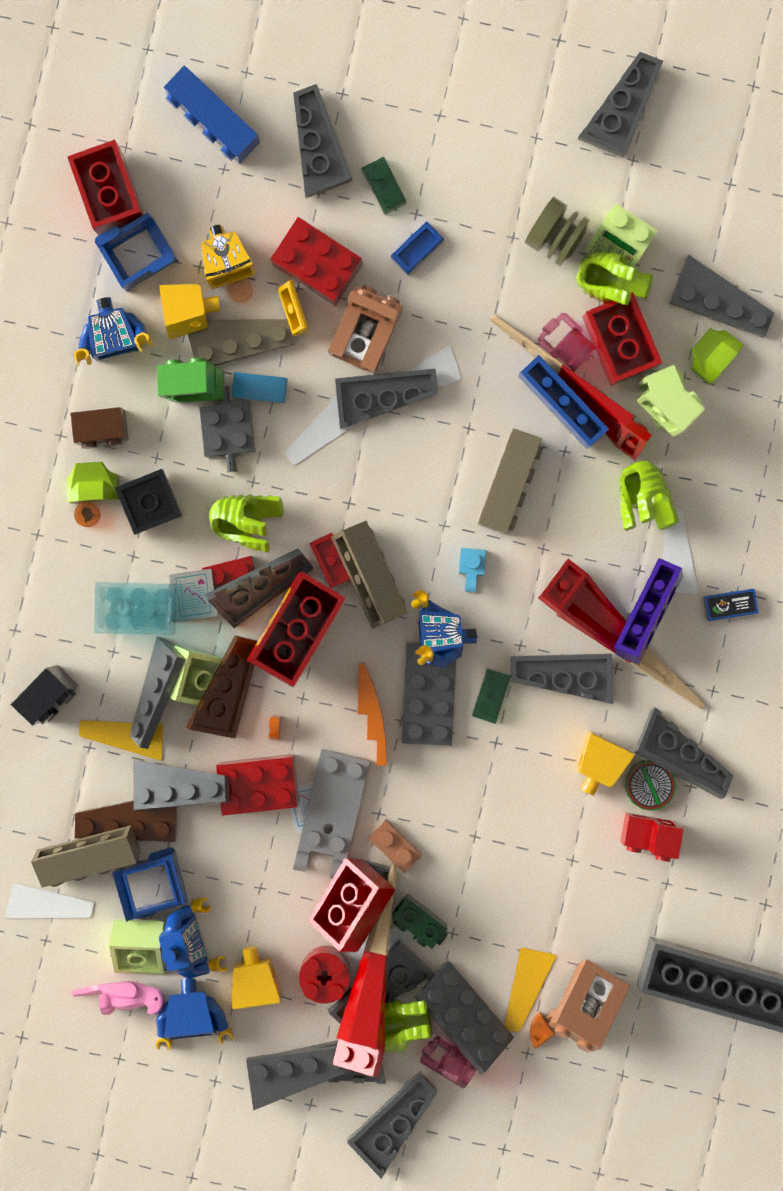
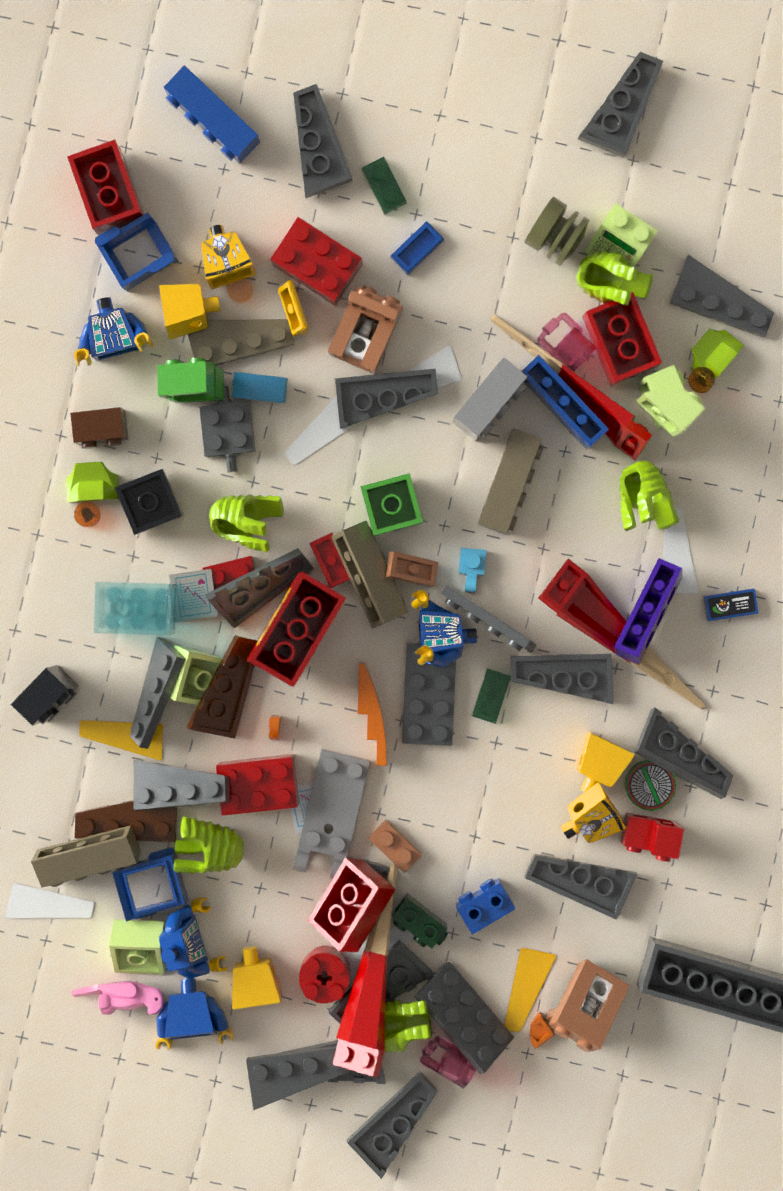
none -> lime hair [173,817,244,873]
none -> bright green brick [360,473,423,537]
none -> nougat plate [386,551,438,588]
none -> dark grey wing [441,585,537,653]
none -> light grey brick [453,357,527,441]
none -> blue brick [456,878,516,935]
none -> dark grey wing [524,854,637,920]
none -> yellow torso [561,782,626,843]
none -> clear orange tile [688,367,715,393]

